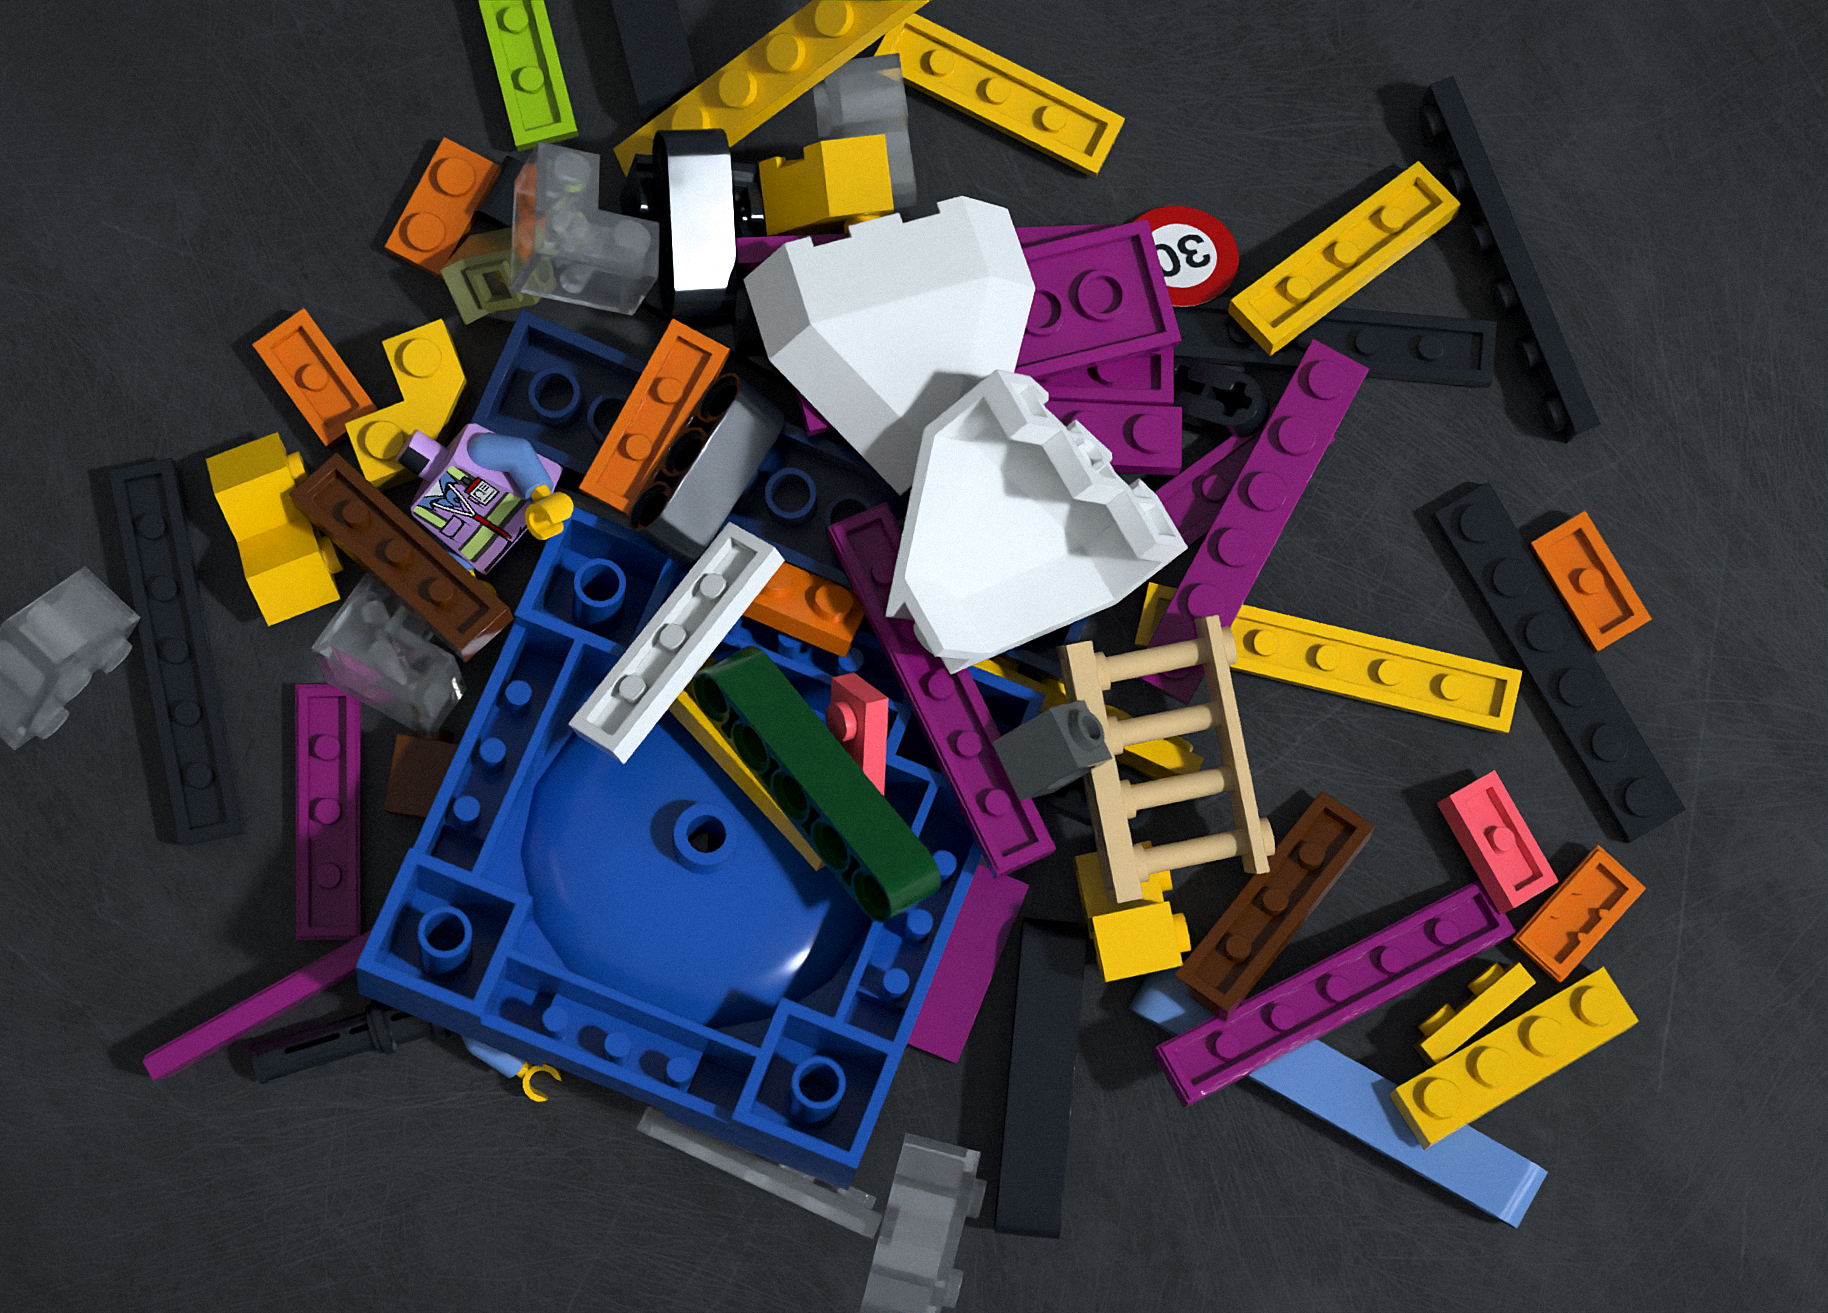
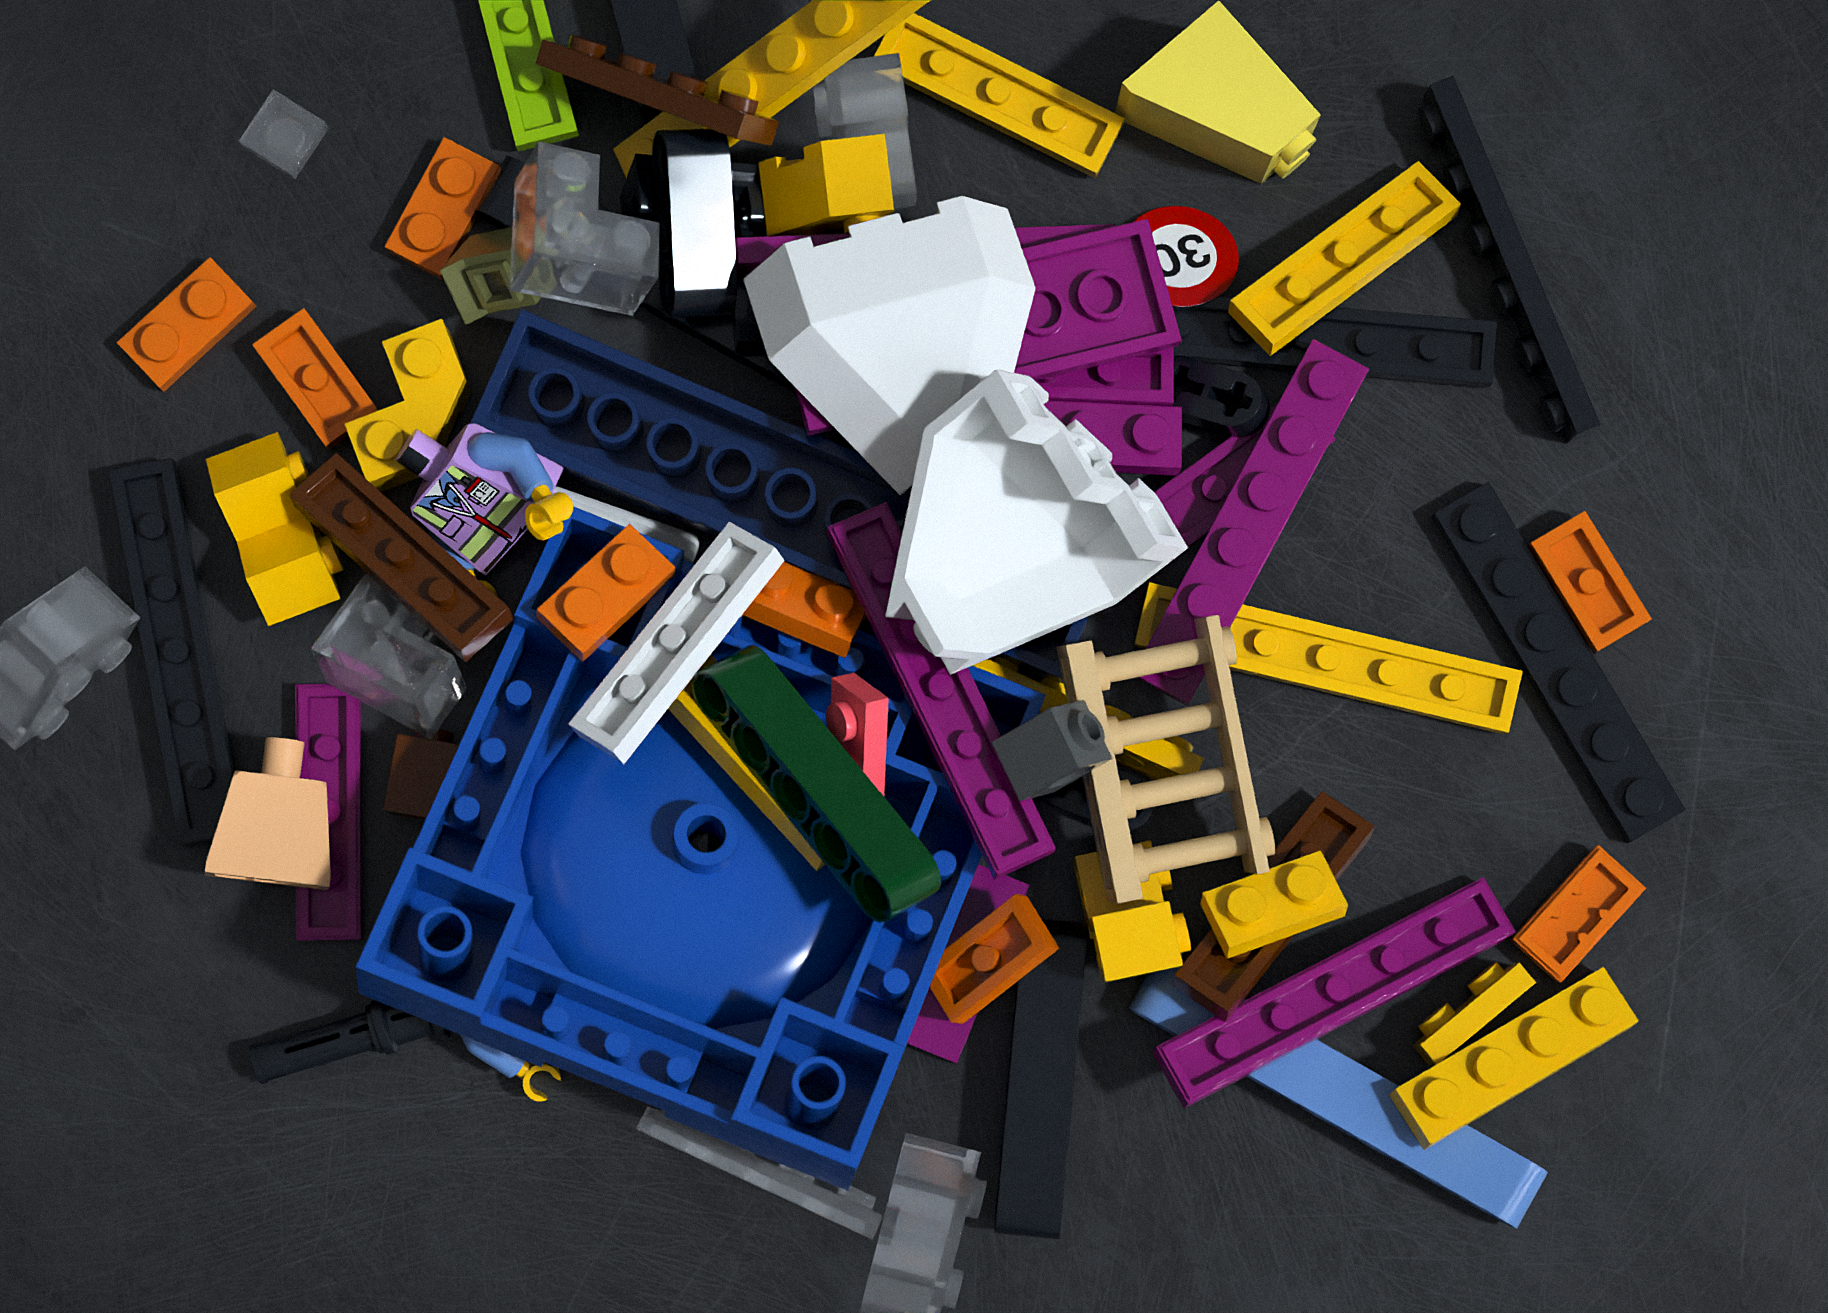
magenta tile [142,930,372,1081] -> none
orange plate [579,319,731,517] -> none
black beam [627,373,784,565] -> none
coral plate [1437,770,1559,915] -> none
none -> orange plate [117,257,257,392]
none -> light nougat torso [205,737,331,890]
none -> clear plate [238,89,329,180]
none -> reddish brown plate [535,34,779,146]
none -> orange plate [536,524,676,662]
none -> orange plate [930,894,1060,1024]
none -> light yellow slope [1115,1,1321,184]
none -> yellow plate [1200,850,1348,959]

